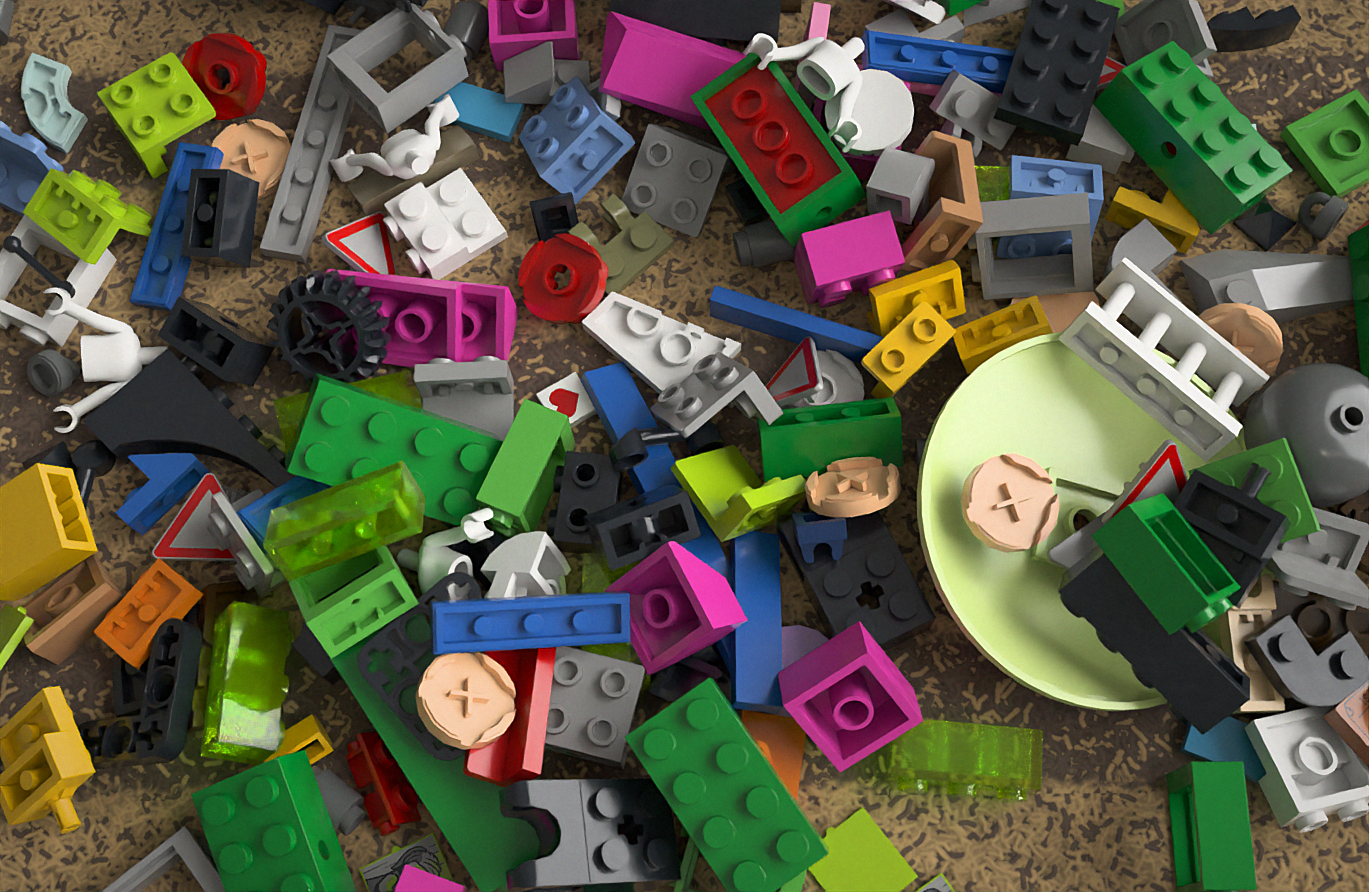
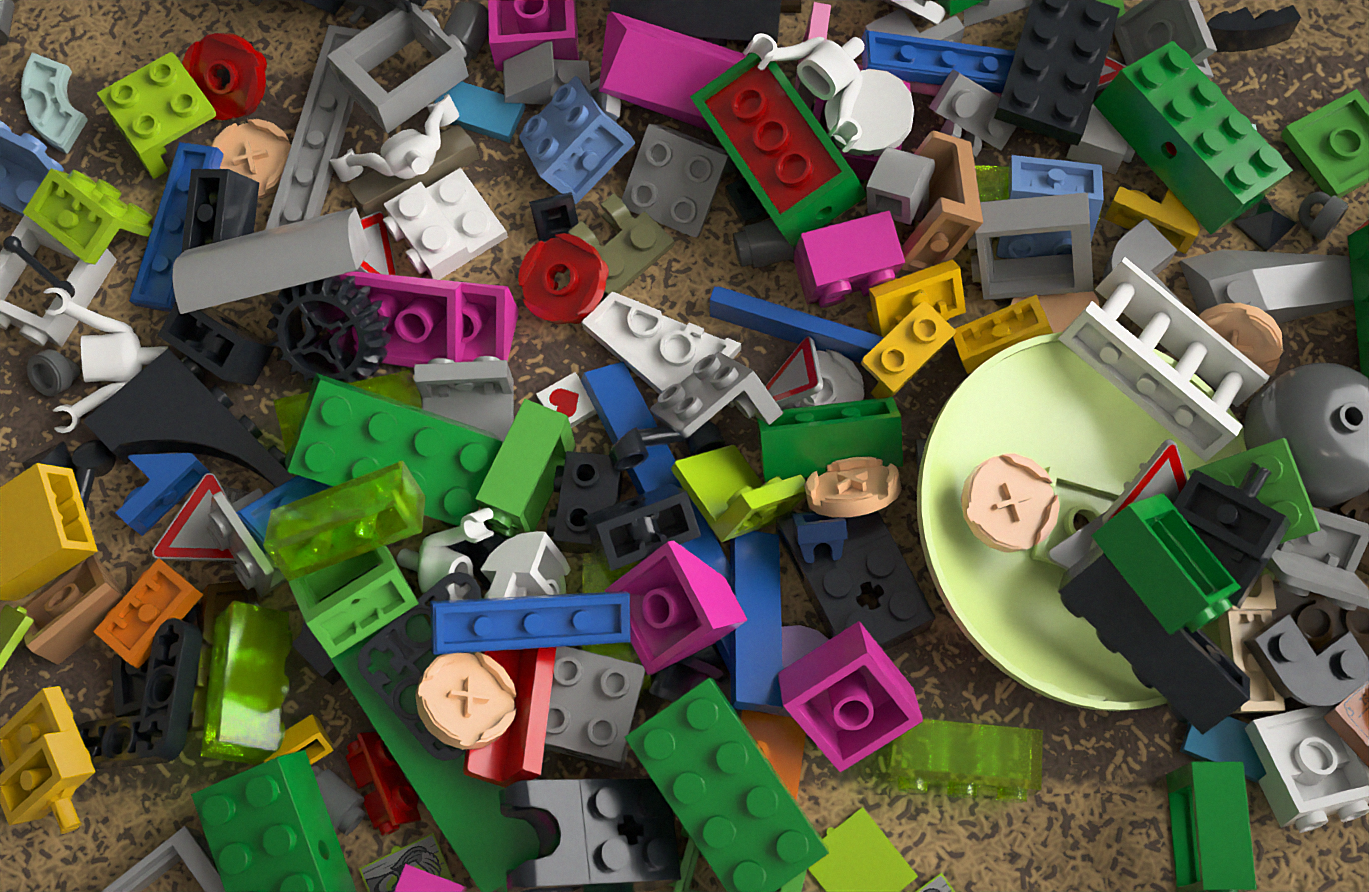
none -> light grey brick [172,207,370,314]

